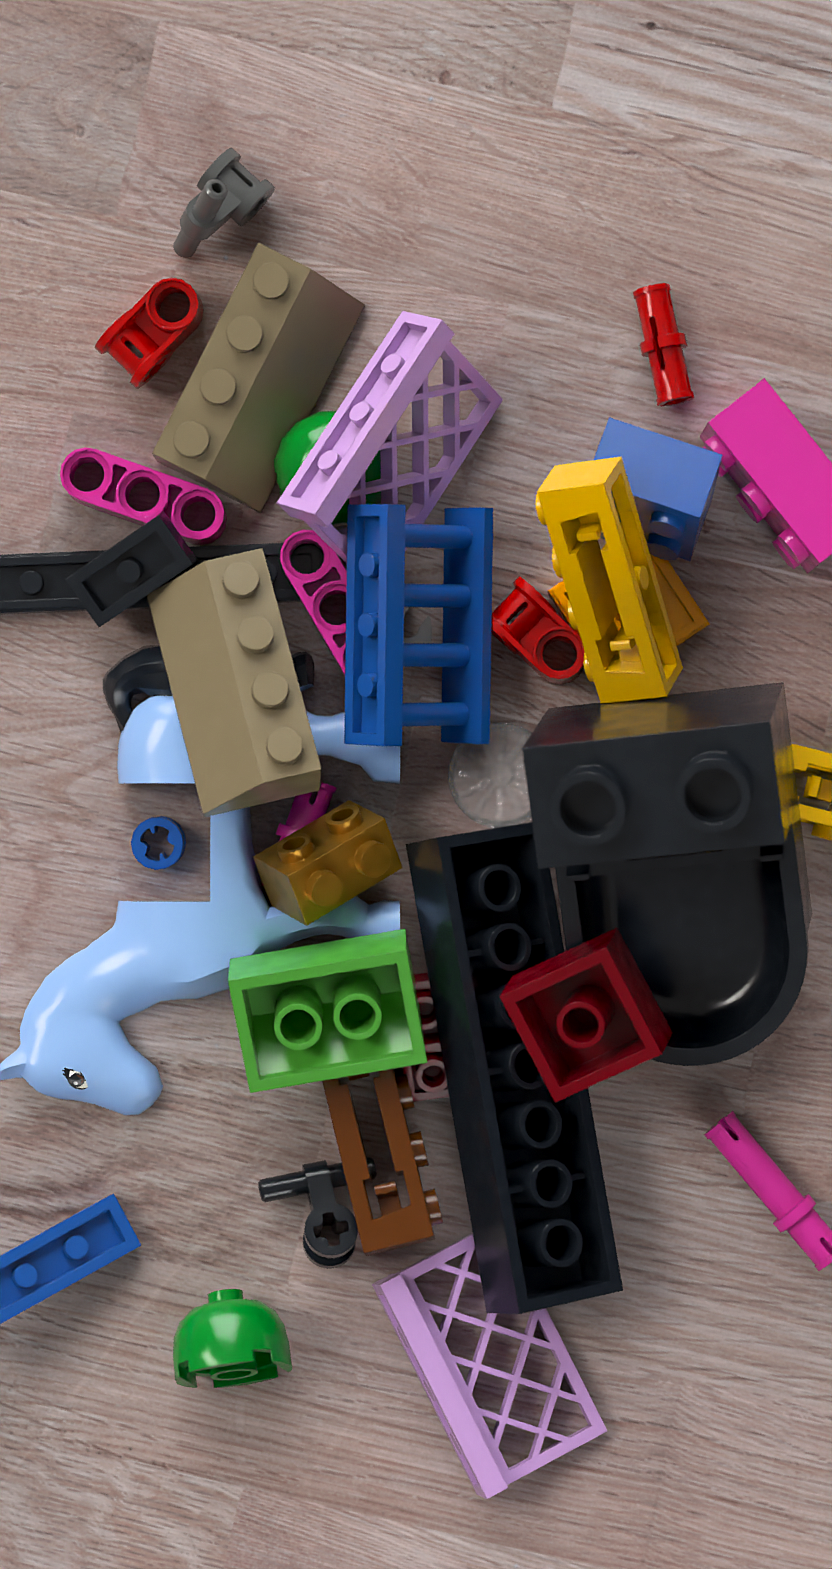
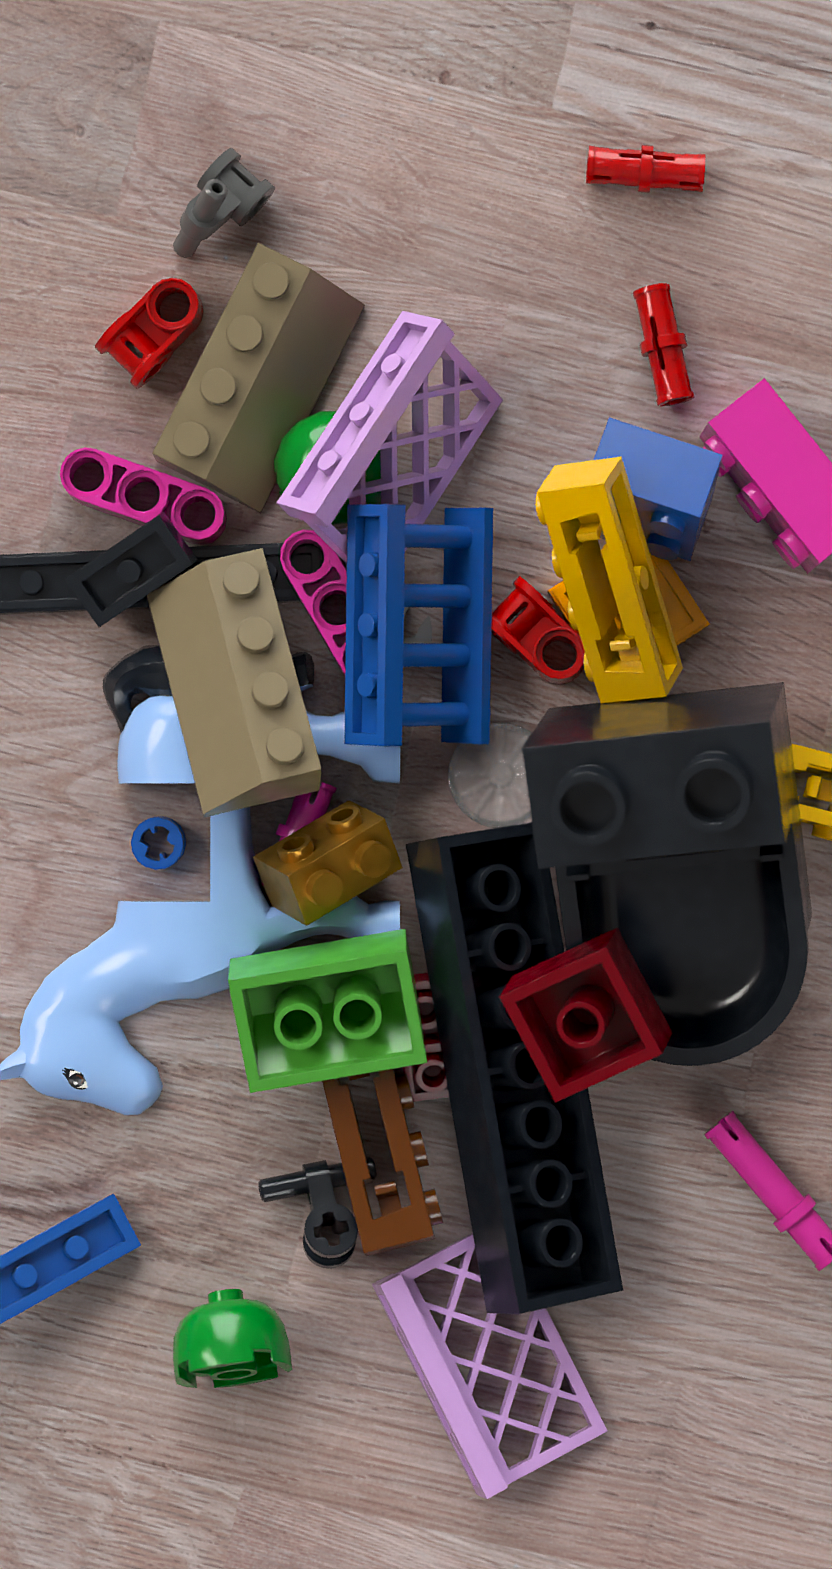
none -> red pin [586,145,706,193]

